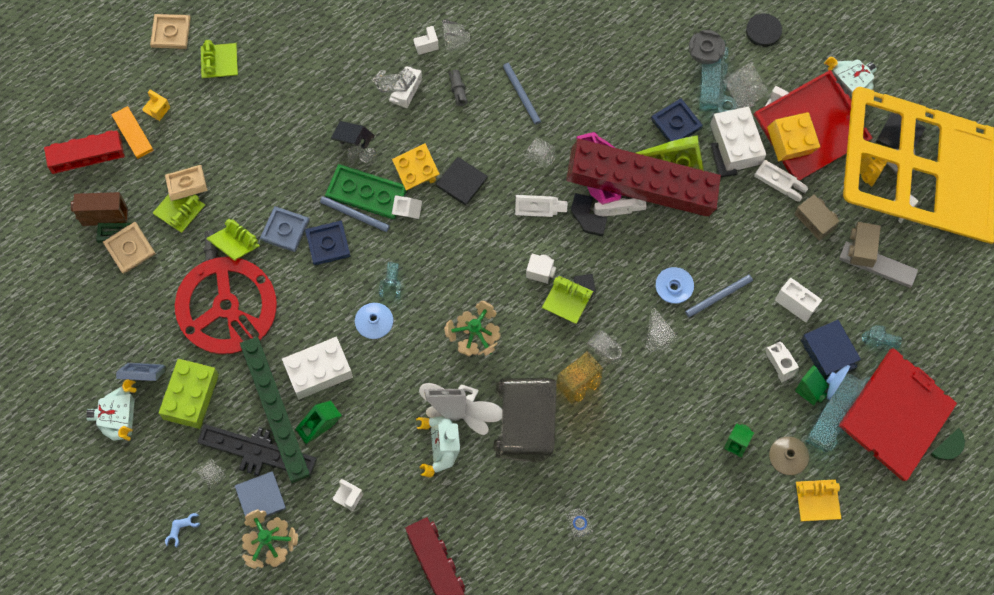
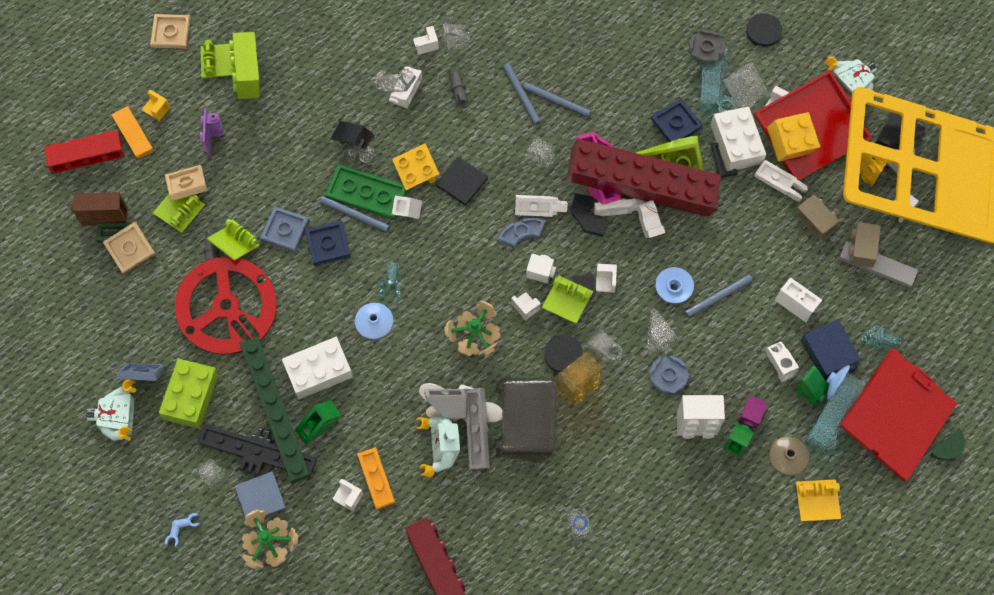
none -> medium lavender hinge [200,108,224,158]
none -> lime brick [229,32,260,99]
none -> light orange tile [357,447,395,510]
none -> light grey tile [464,388,490,469]
none -> sand blue tile [497,218,546,248]
none -> white panel [511,293,541,320]
none -> sand blue piece [523,82,591,117]
none -> black tile [544,335,583,374]
none -> white panel [596,264,617,293]
none -> white leg [637,200,665,238]
none -> sand blue tile [650,356,689,394]
none -> white brick [677,395,725,439]
none -> magenta brick [739,396,768,429]

